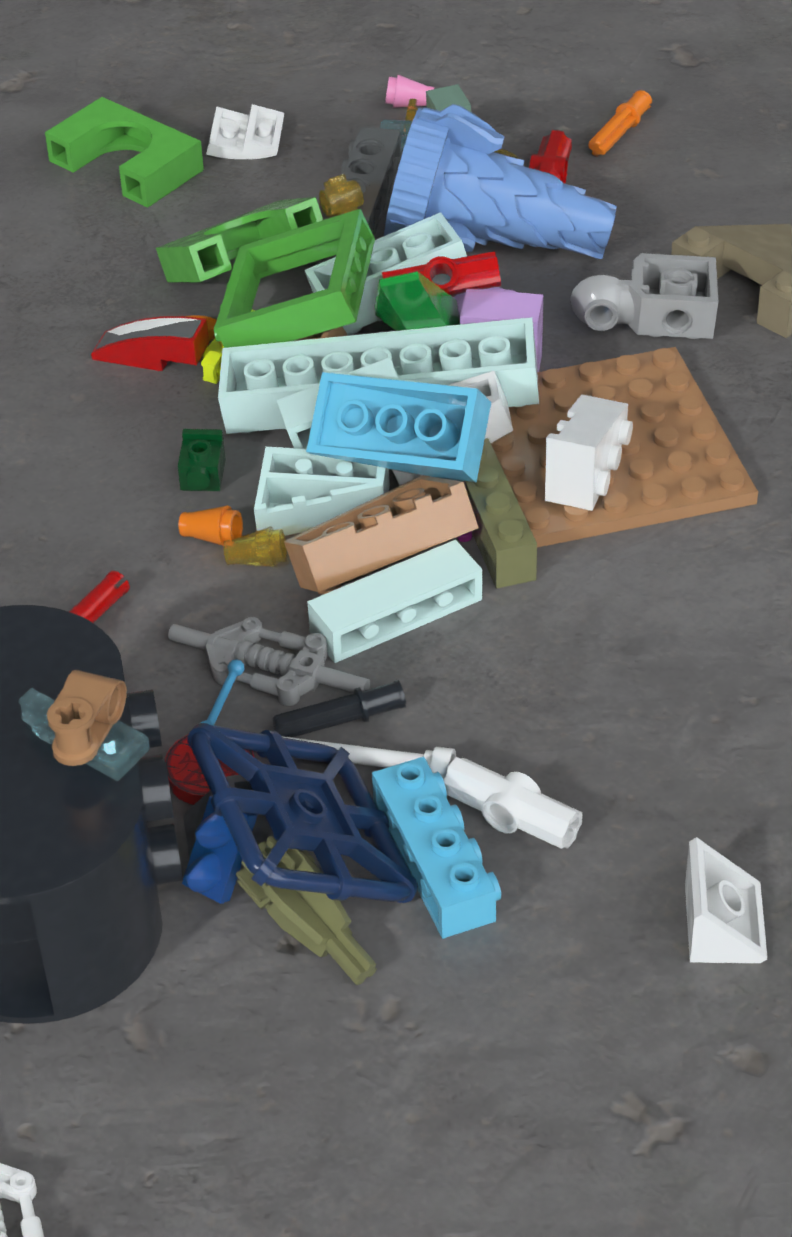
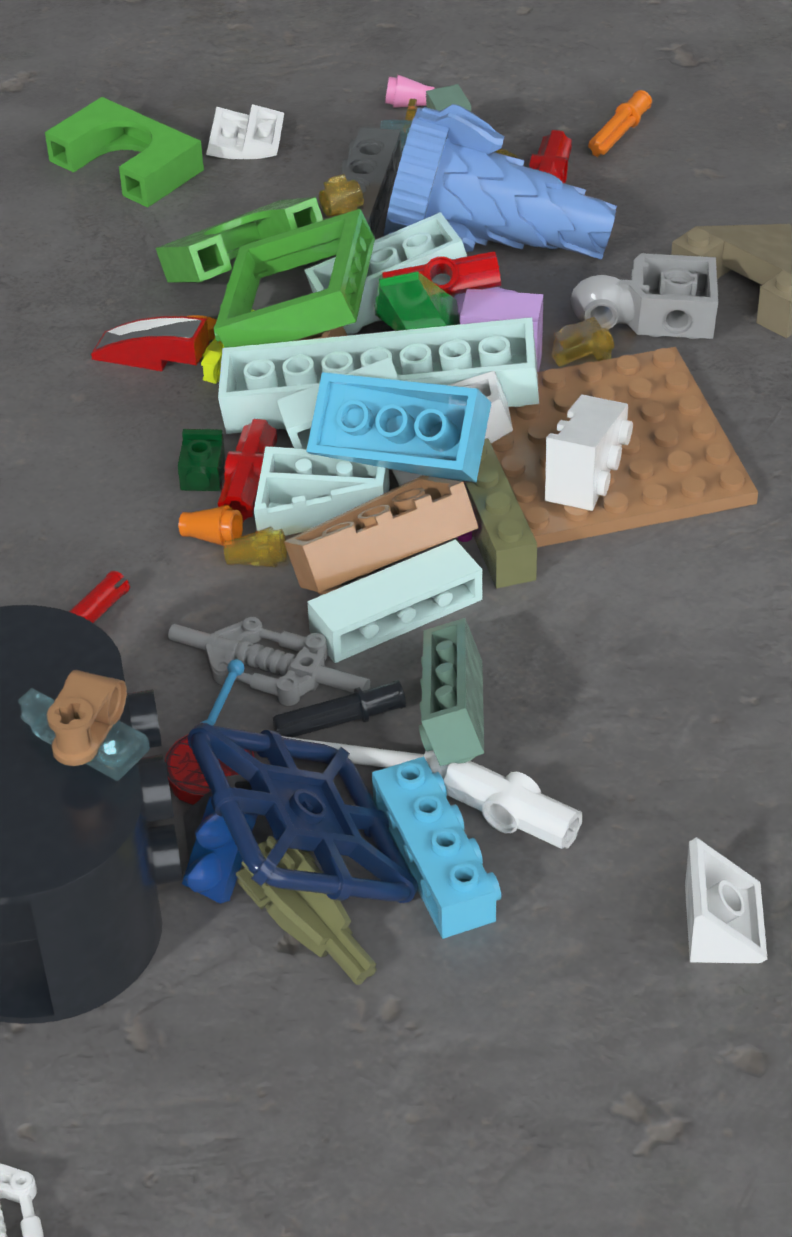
none -> red piece [218,419,277,523]
none -> sand green brick [419,618,484,767]
none -> clear yellow bracket [552,316,614,367]

